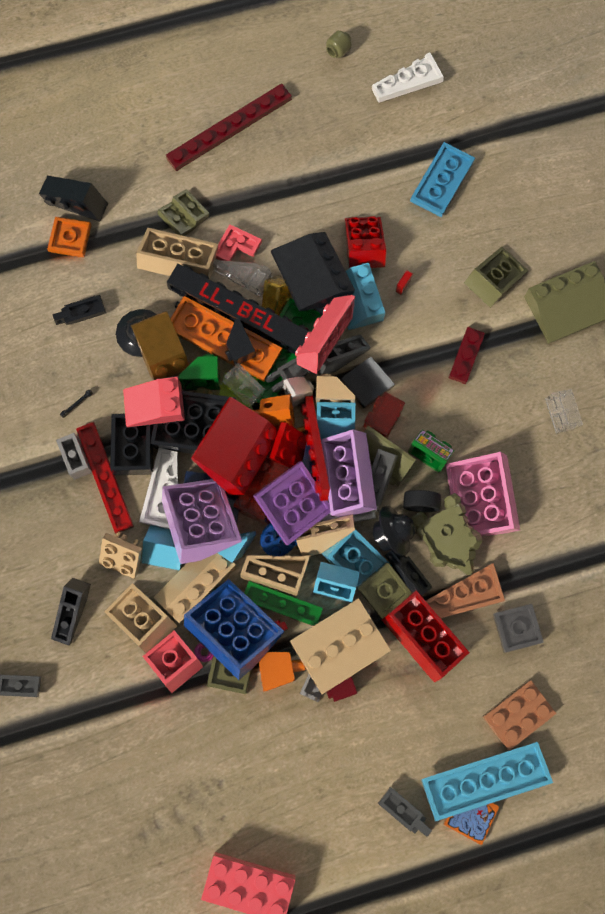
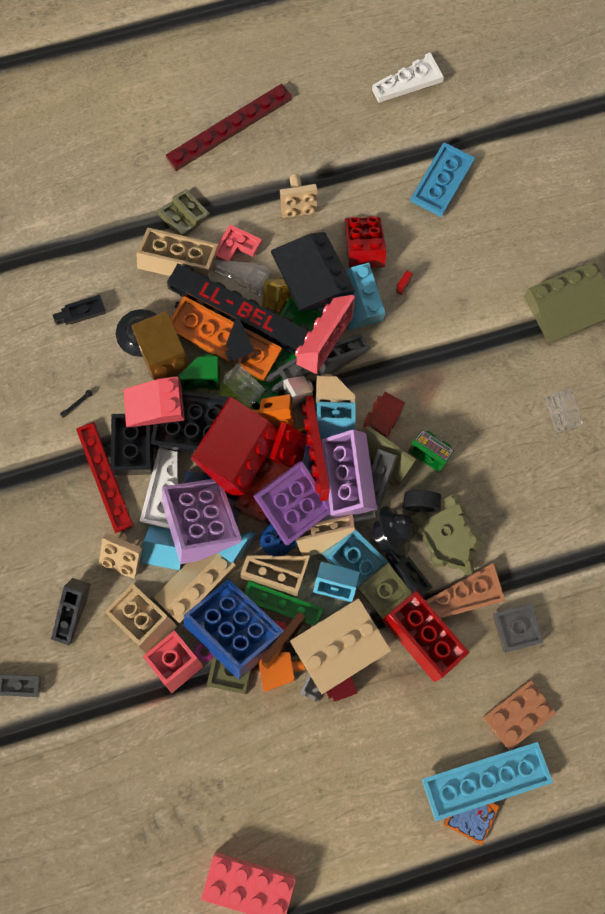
black wedge [39,175,108,222] -> none
orange tile [47,217,92,258] -> none
light grey brick [56,433,92,480] -> none
olive head [326,31,352,58] -> none
black slope [340,357,395,408] -> none
dark grey hinge [378,787,432,837] -> none
bright pink slope [446,452,520,537] -> none
dark red plate [448,327,485,384] -> none
olive slope [464,247,528,308] -> none
none -> reddish brown tile [262,612,305,669]
none -> tan plate [280,174,317,218]

